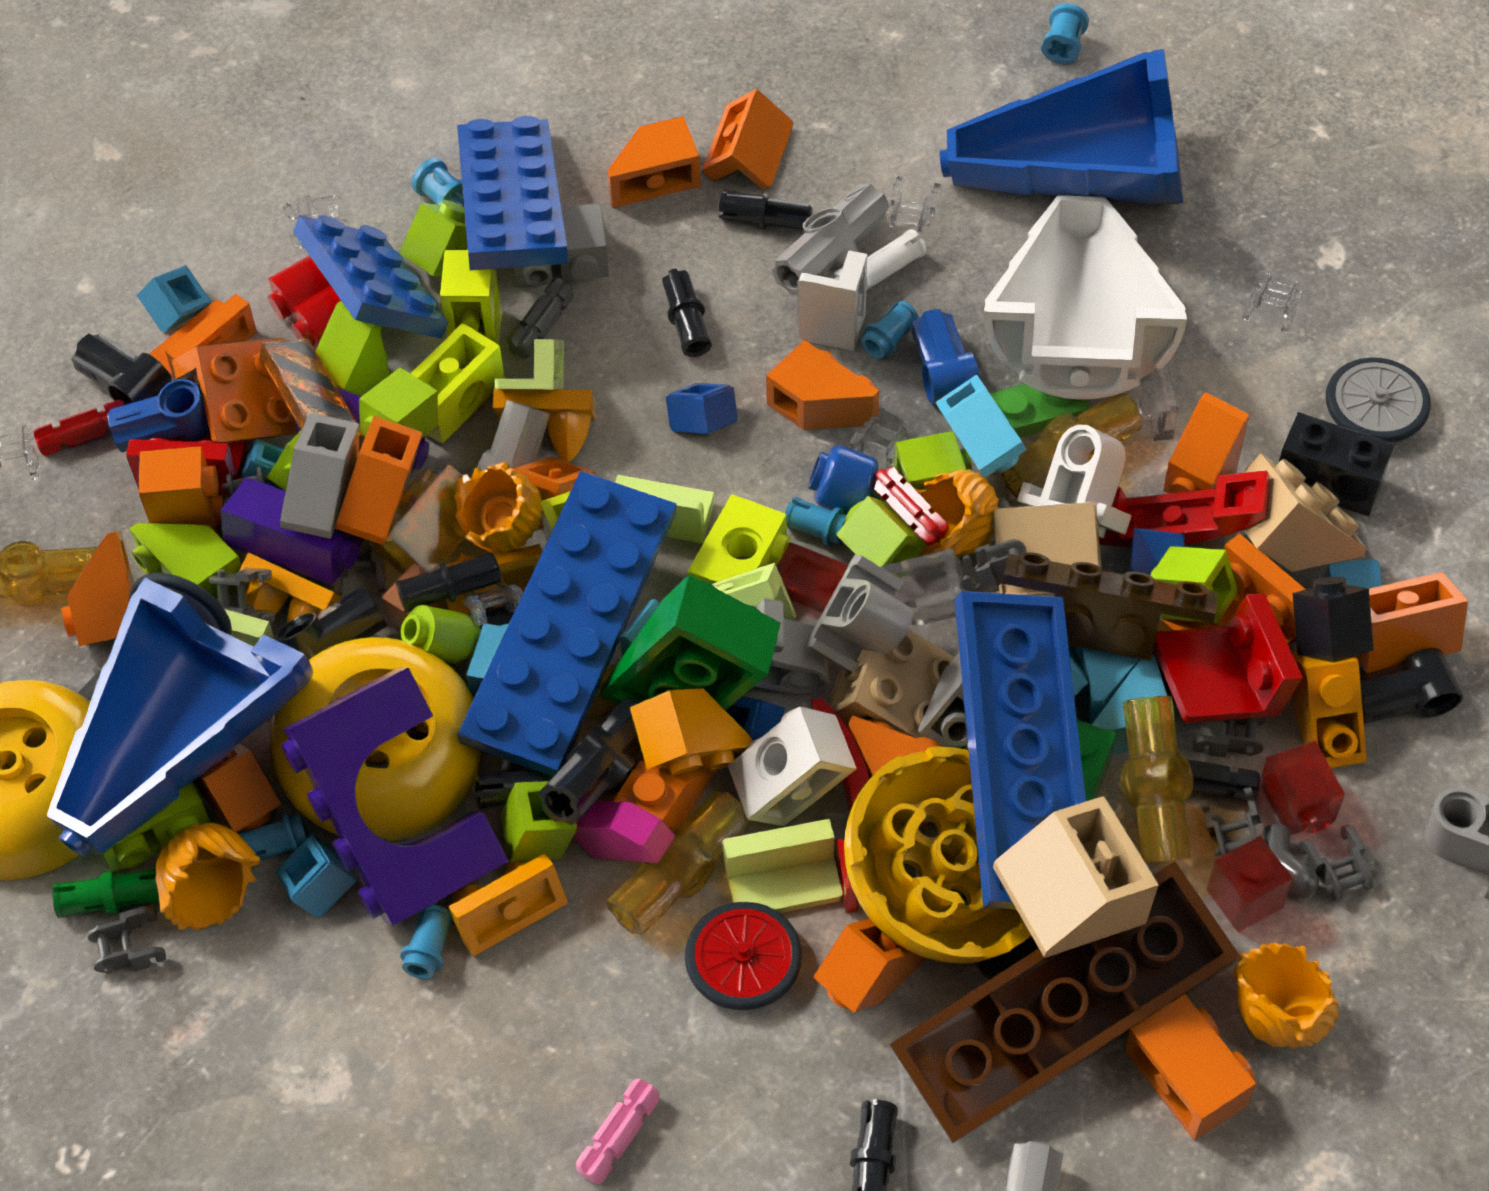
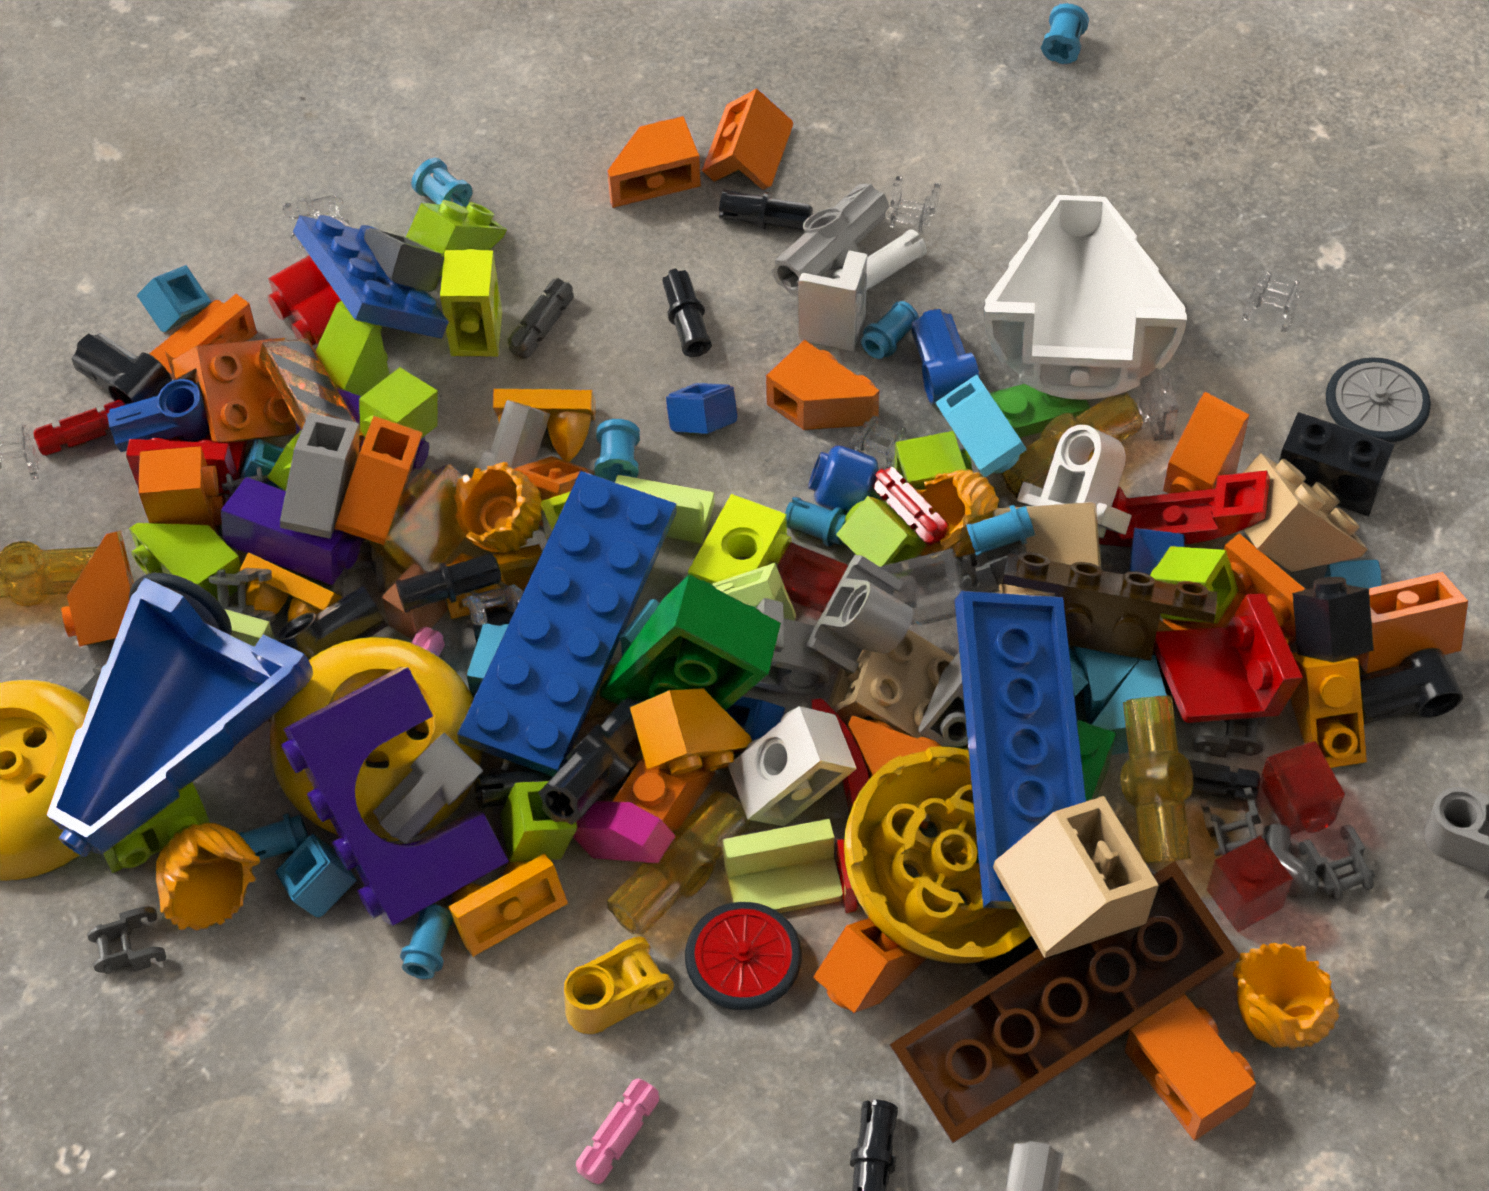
green pin [52,869,160,918] -> none
orange slope [193,743,281,832] -> none
lime brick [401,605,481,664] -> none
neon yellow brick [410,323,505,444] -> none
blue plate [457,116,568,270] -> none
yellowish green panel [495,339,564,390] -> none
light grey slope [513,203,609,287] -> none
blue cone [939,49,1183,205] -> none
none -> dark grey slope [364,228,444,292]
none -> light grey piece [373,733,483,844]
none -> yellow piece [564,936,674,1034]
none -> dark azure bush [594,419,640,482]
none -> dark azure pin [966,505,1036,556]

